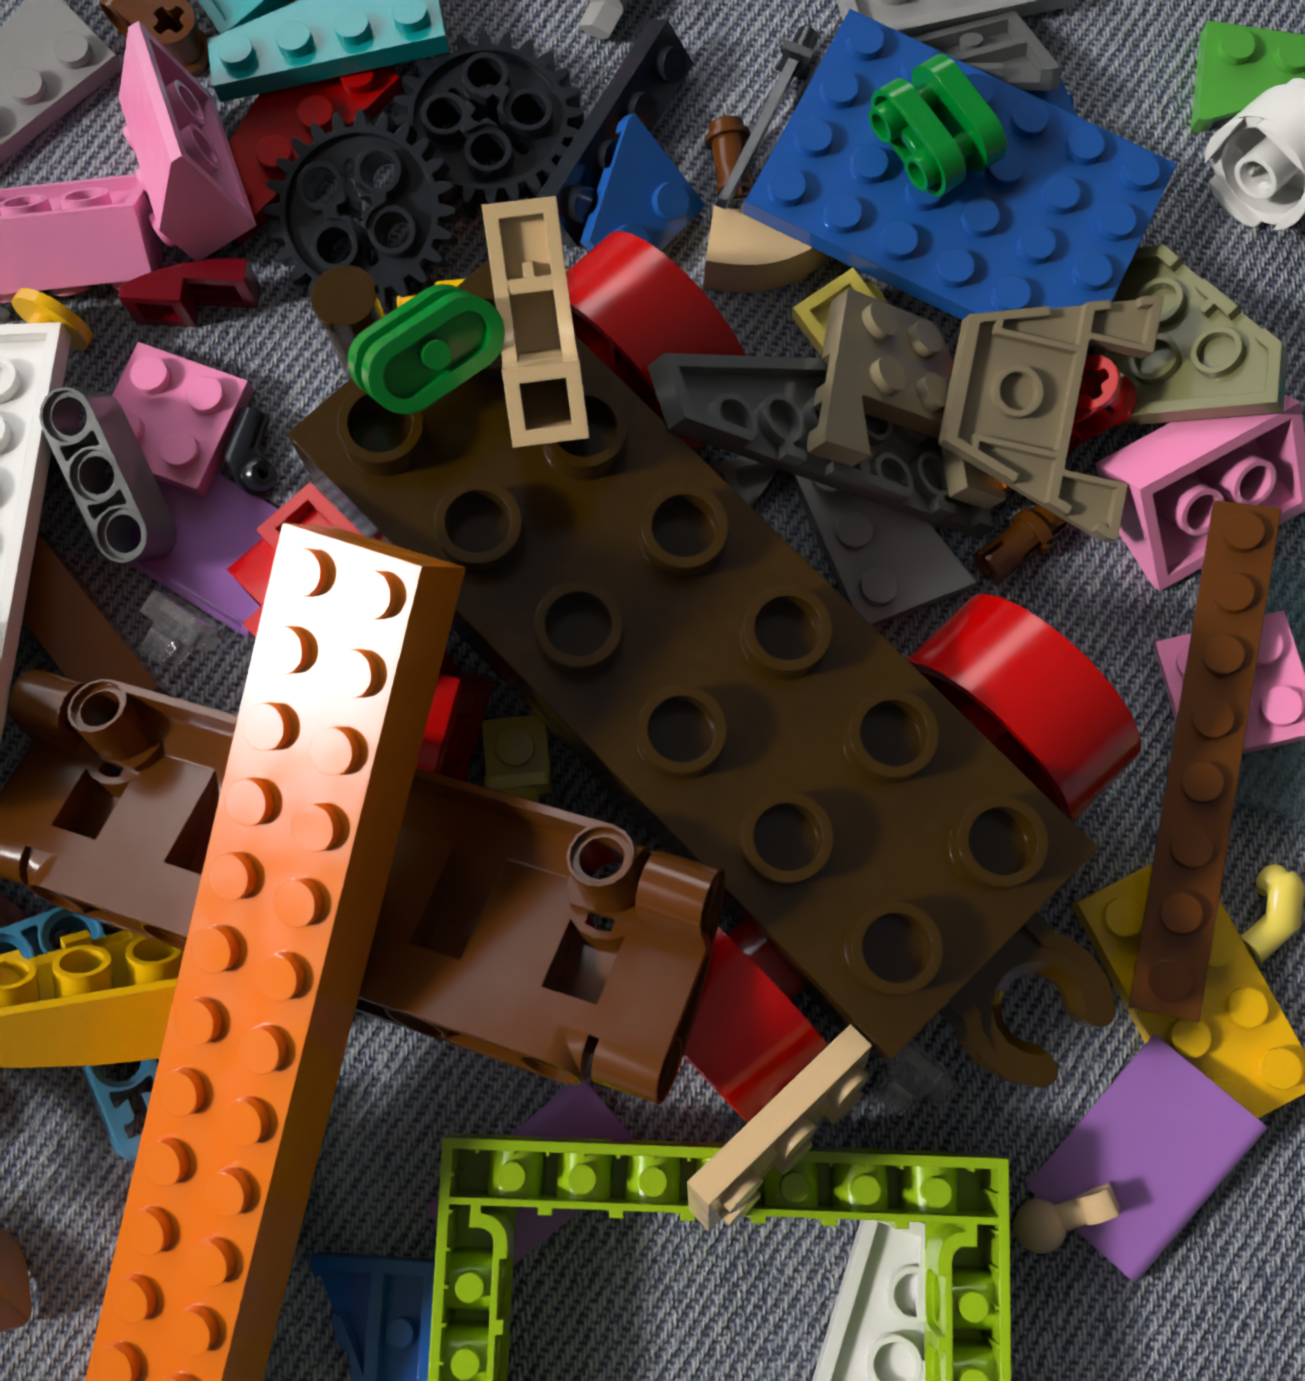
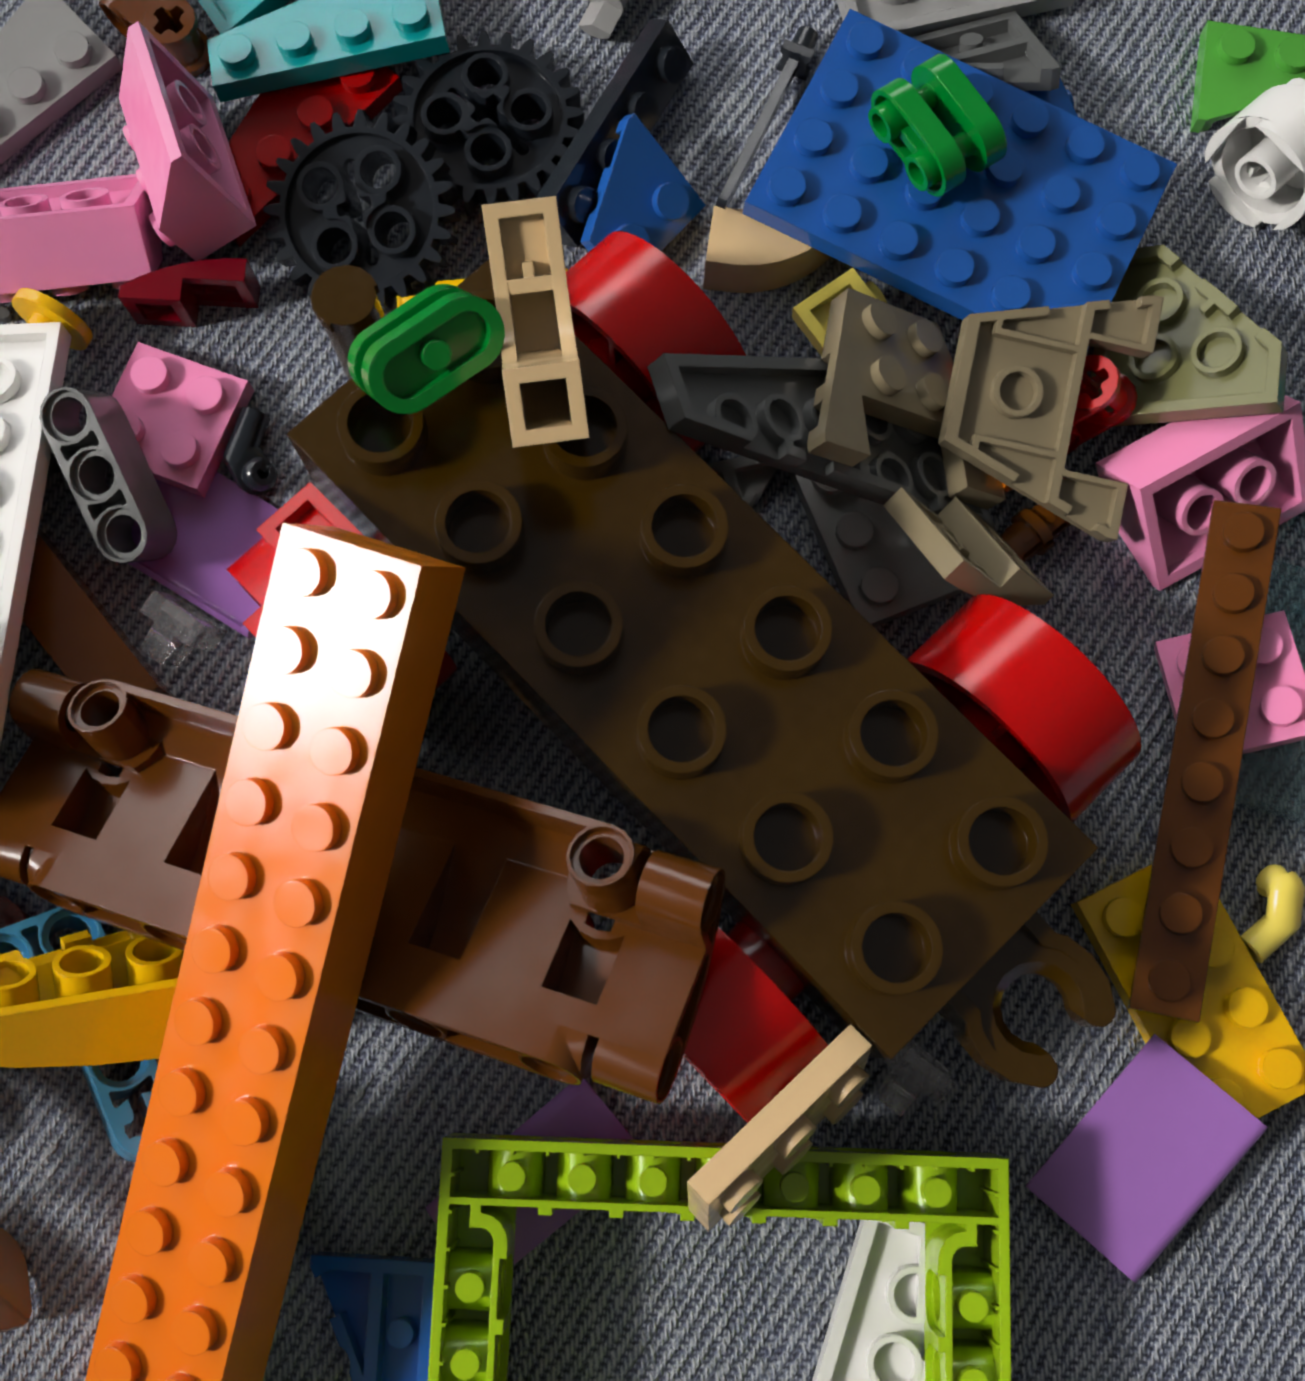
red tile [416,671,494,782] -> none
bracket [482,715,553,803] -> none
reddish brown pin [705,116,754,199] -> none
tan arm [1012,1183,1121,1254] -> none
none -> dark tan slope [883,487,1054,606]

